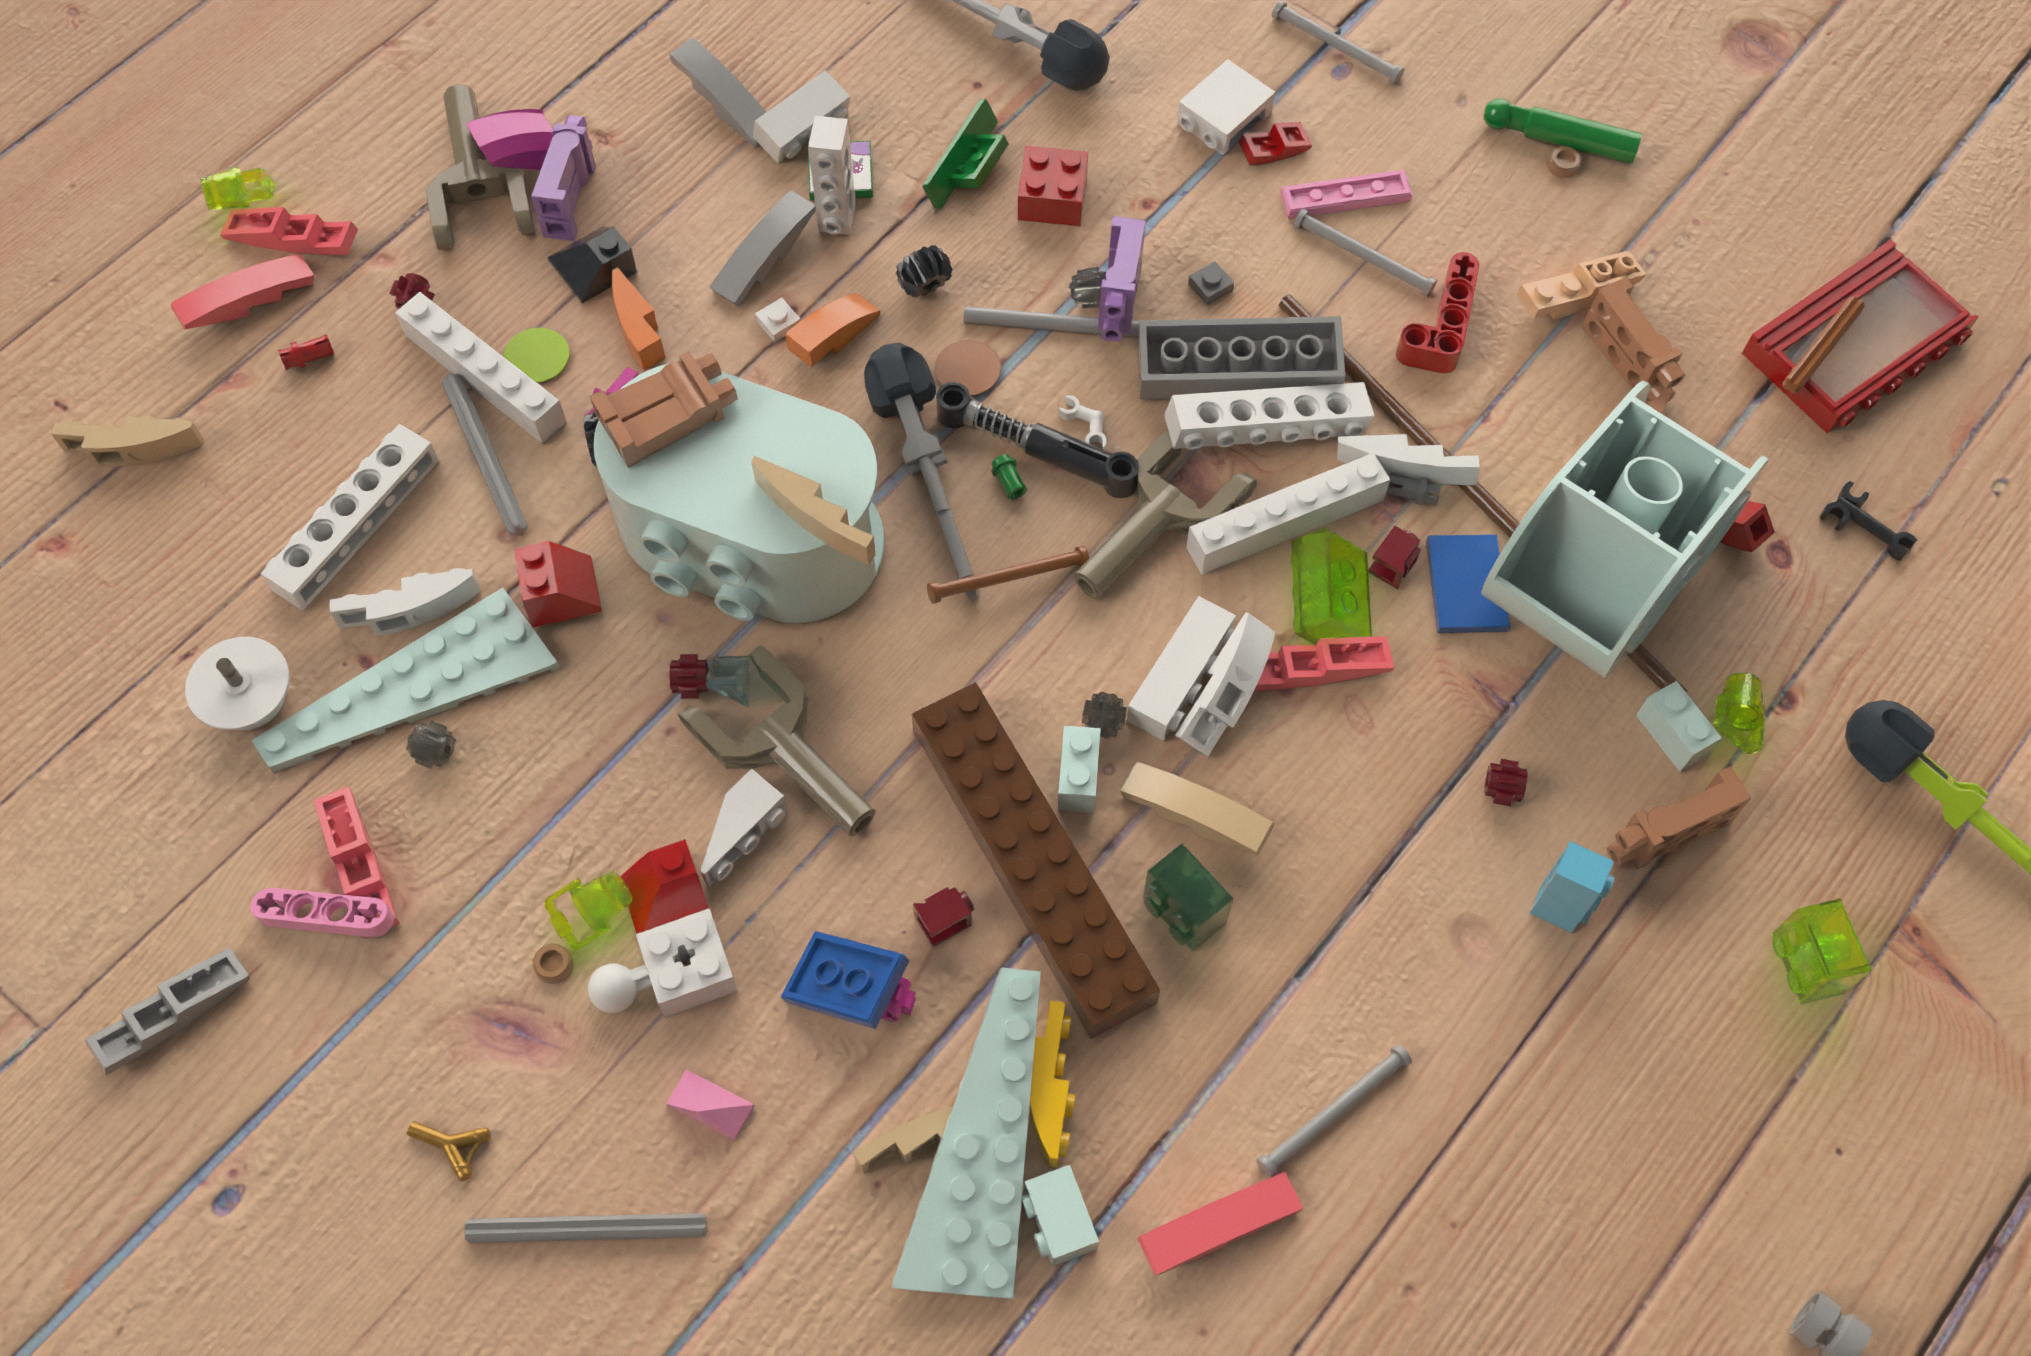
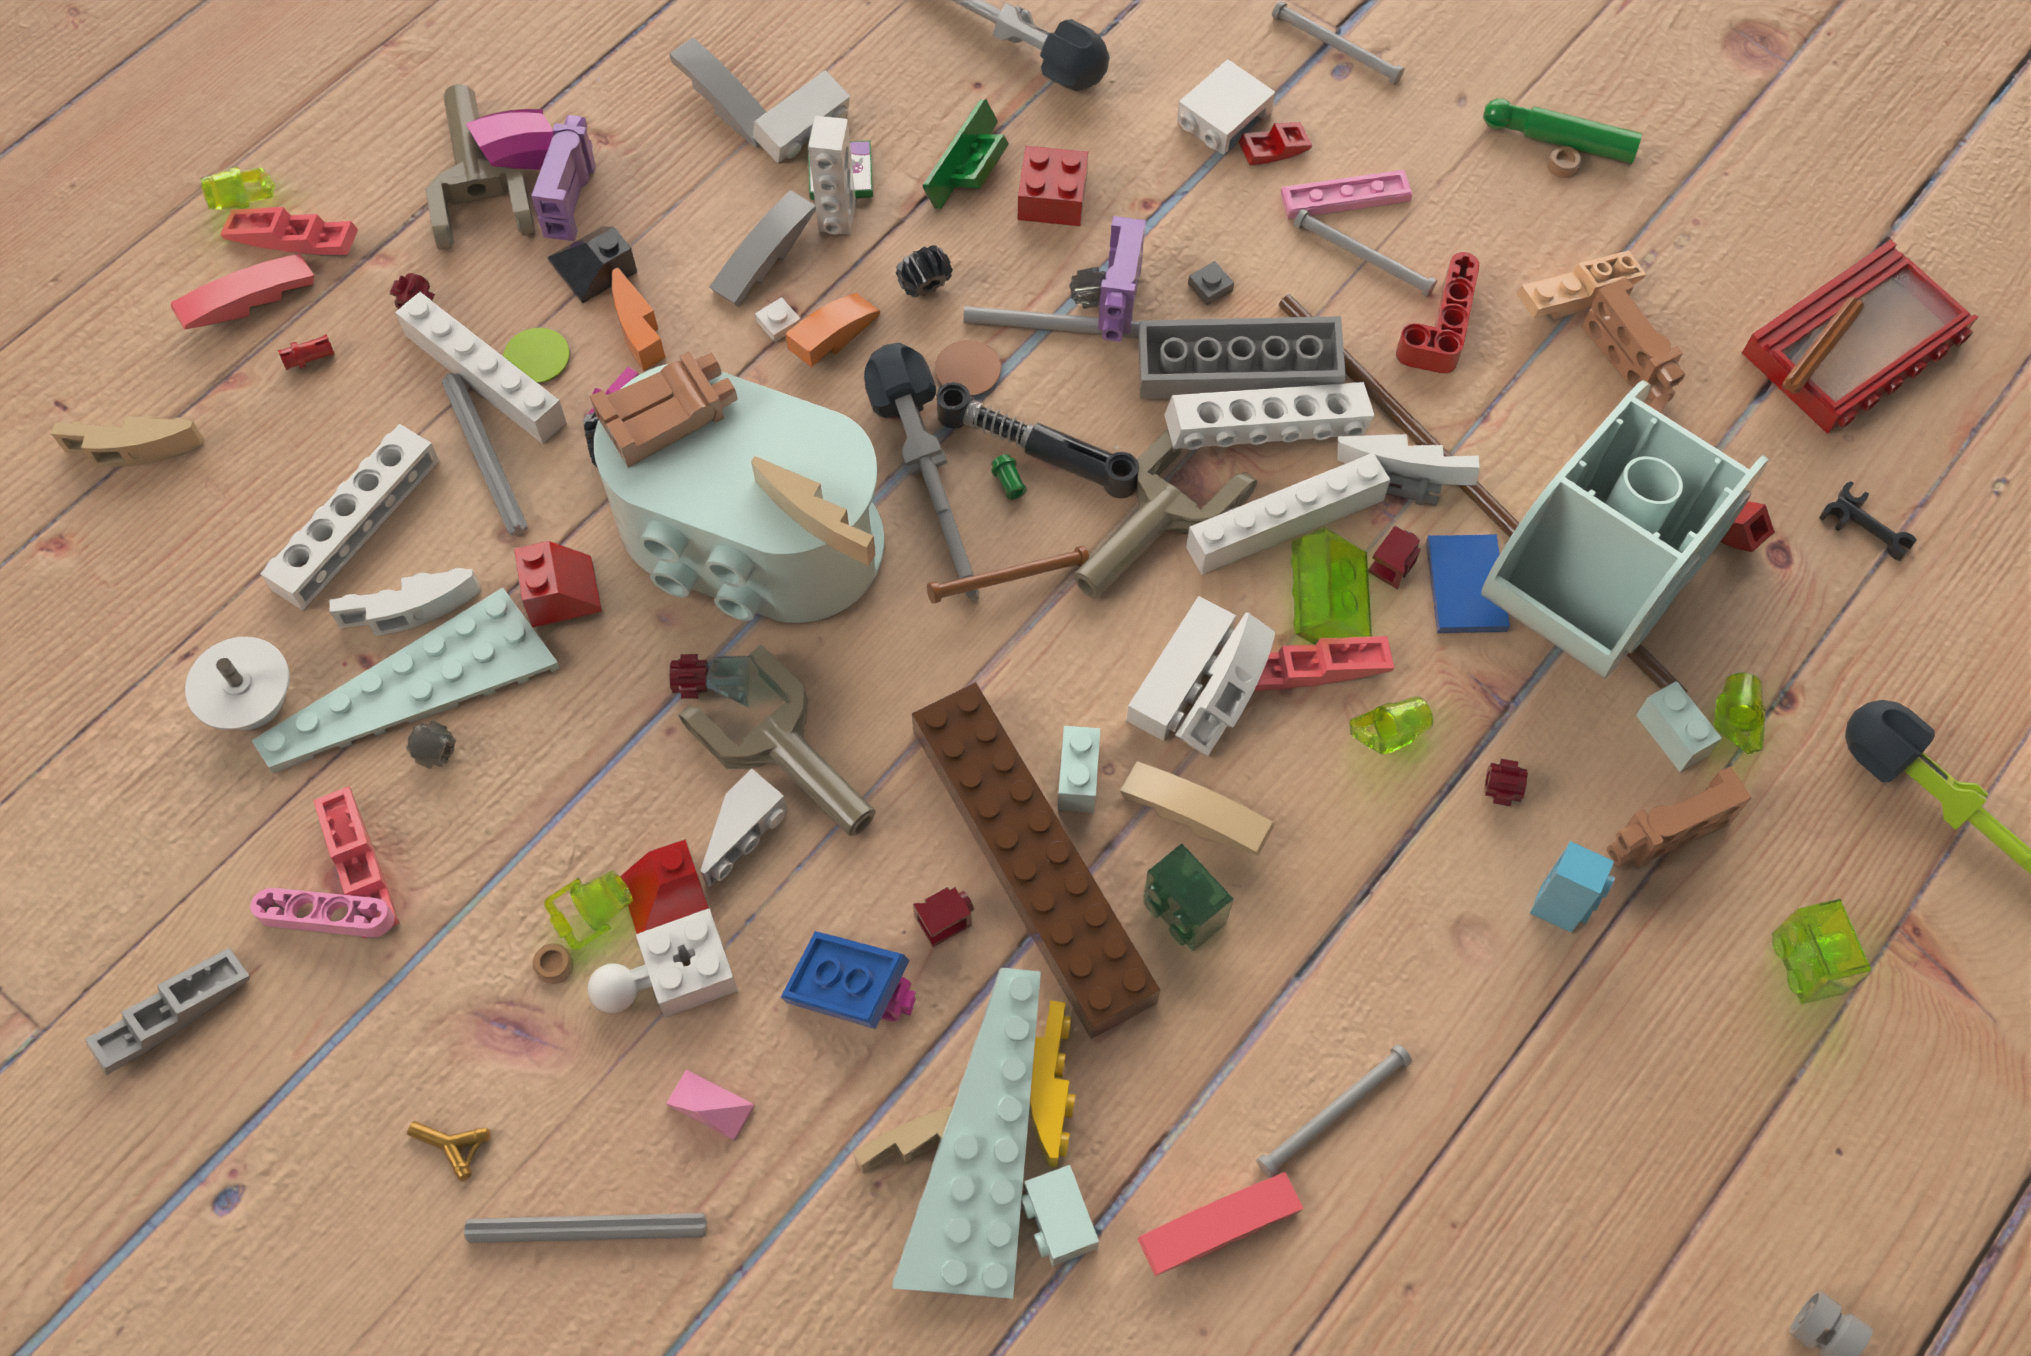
white arm [1059,395,1107,450] -> none
clear smoke gear [1082,692,1127,739] -> none
none -> clear neon green piece [1349,696,1433,754]

